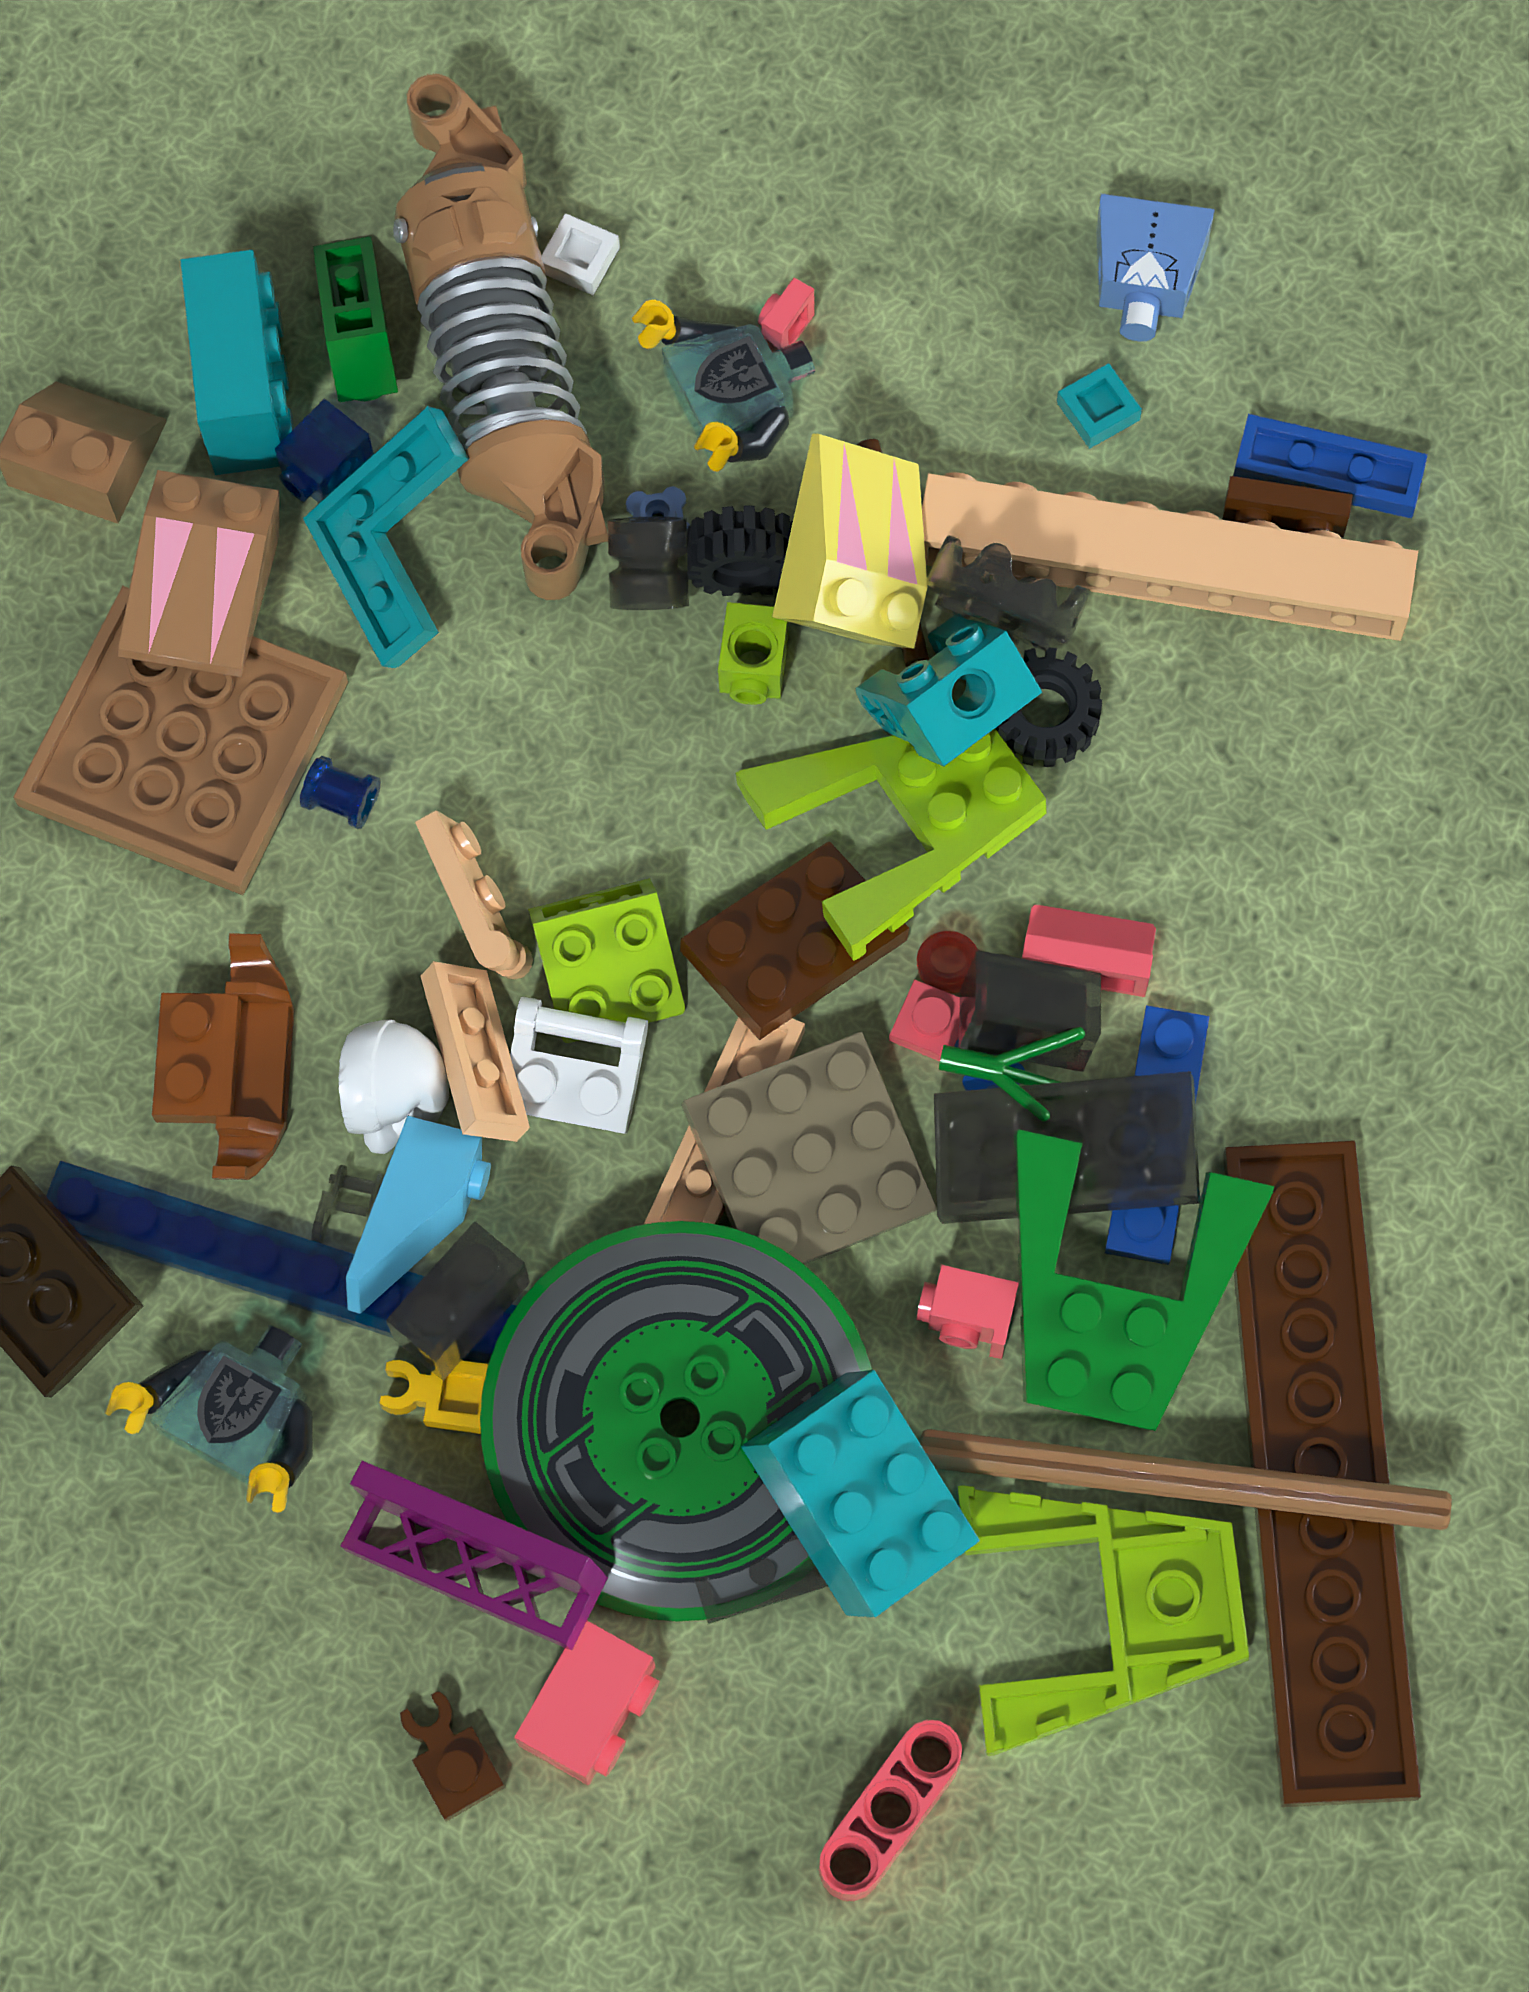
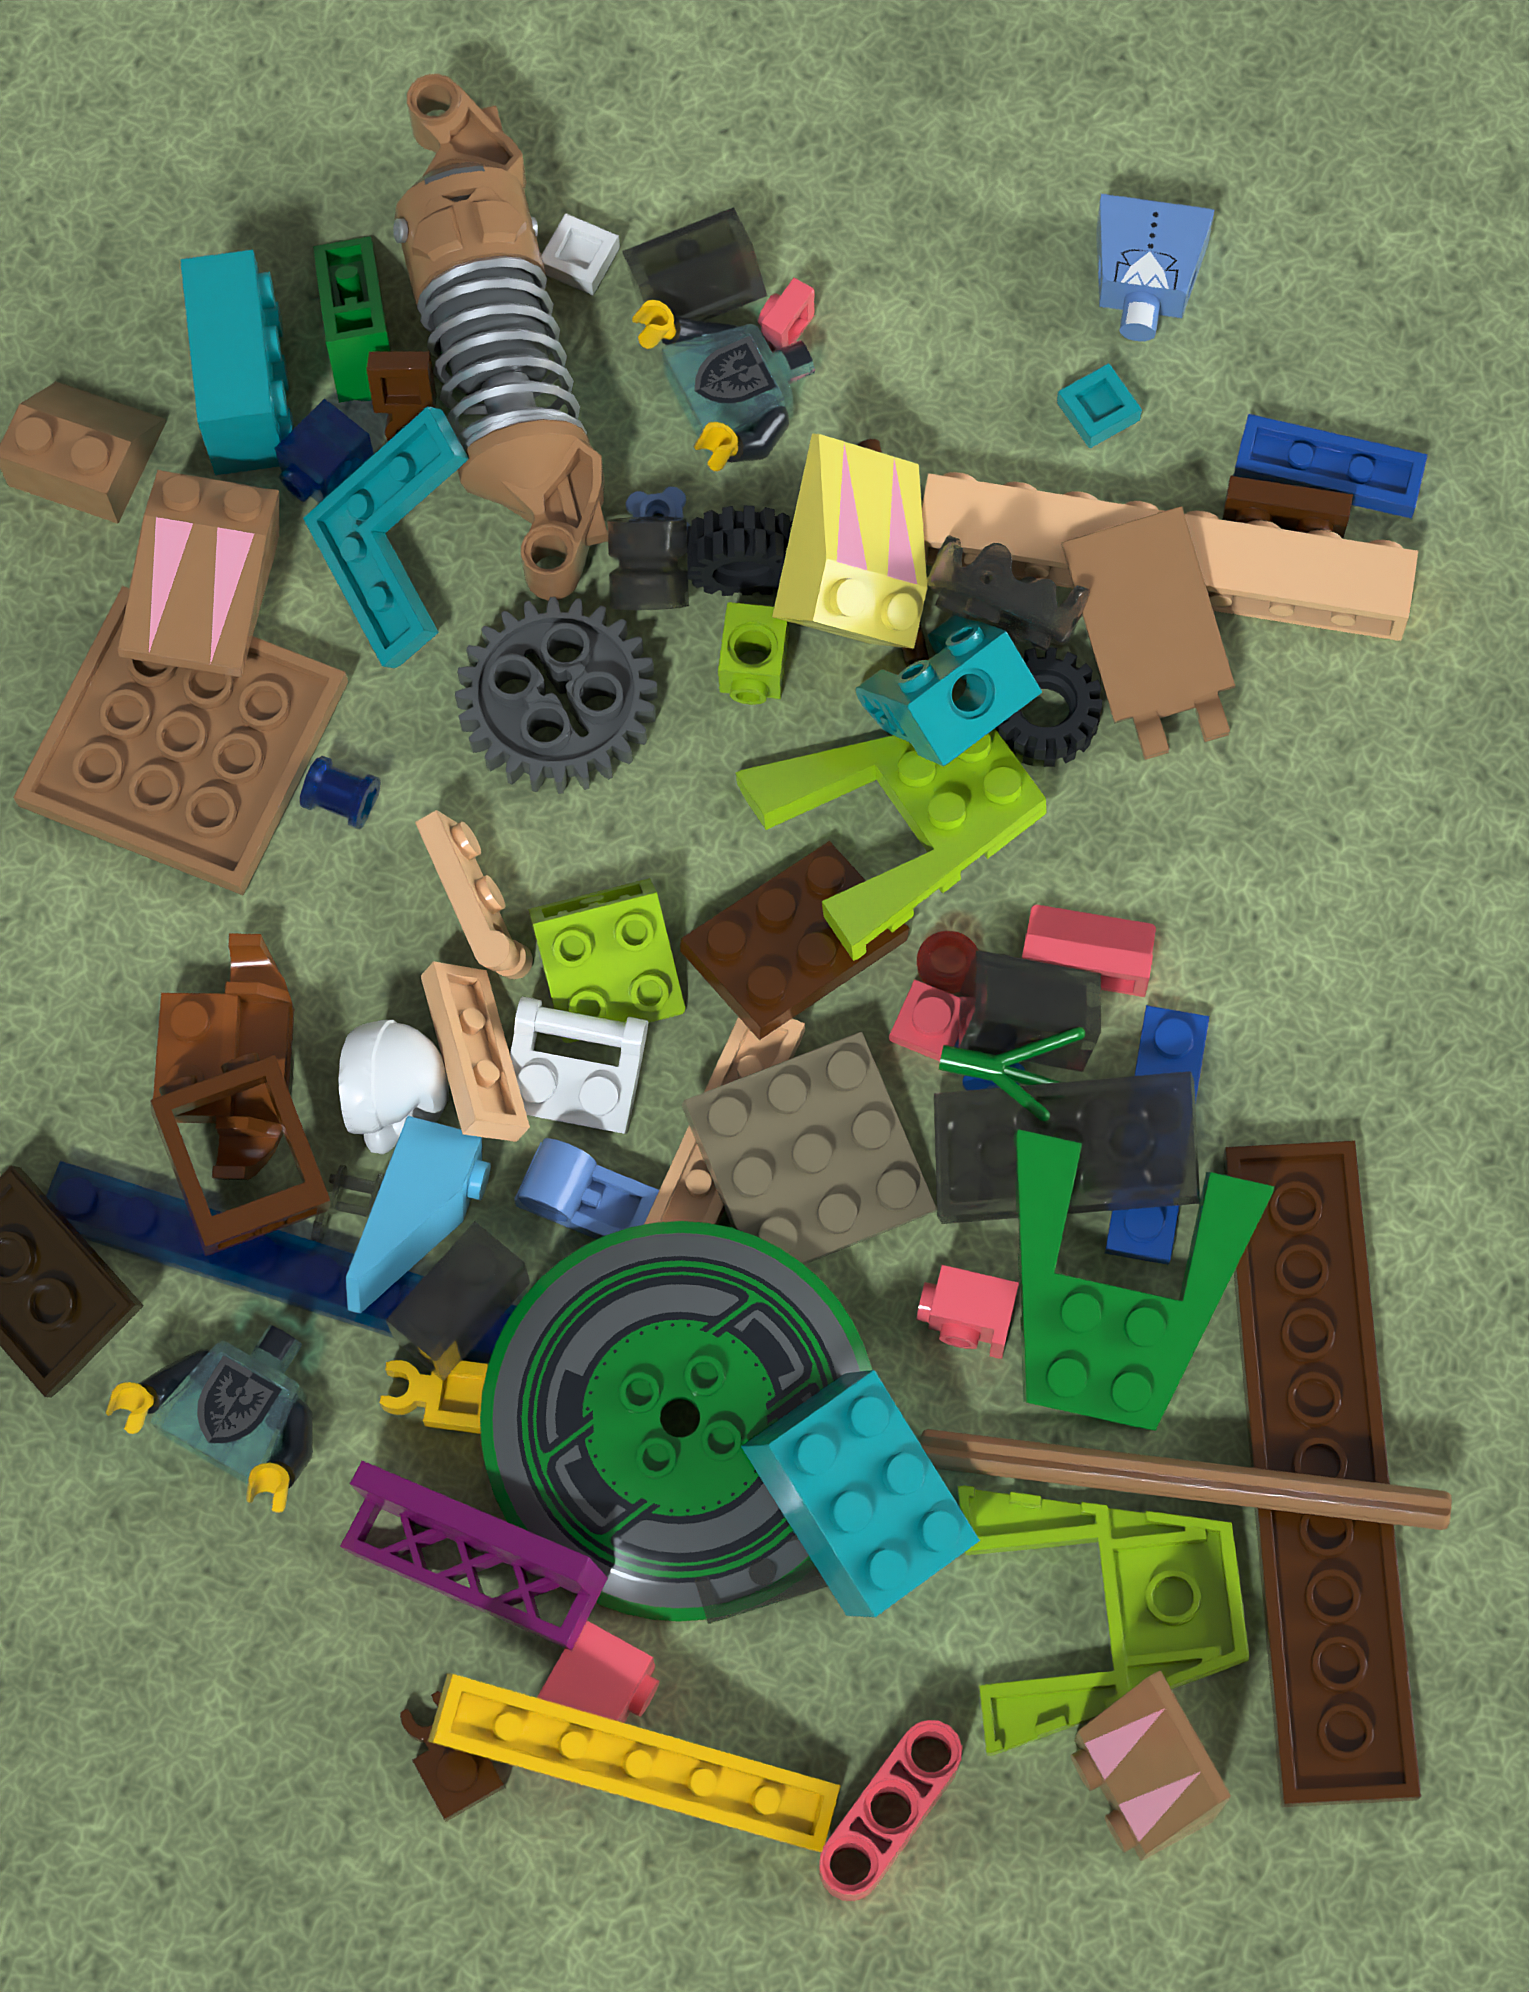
none -> reddish brown window [150,1053,331,1256]
none -> reddish brown plate [367,352,437,441]
none -> yellow plate [428,1673,840,1852]
none -> dark grey gear [455,597,658,794]
none -> medium blue plate [514,1138,659,1239]
none -> clear smoke brick [622,207,767,321]
none -> medium nougat tile [1061,506,1235,760]
none -> medium nougat slope [1071,1671,1231,1861]

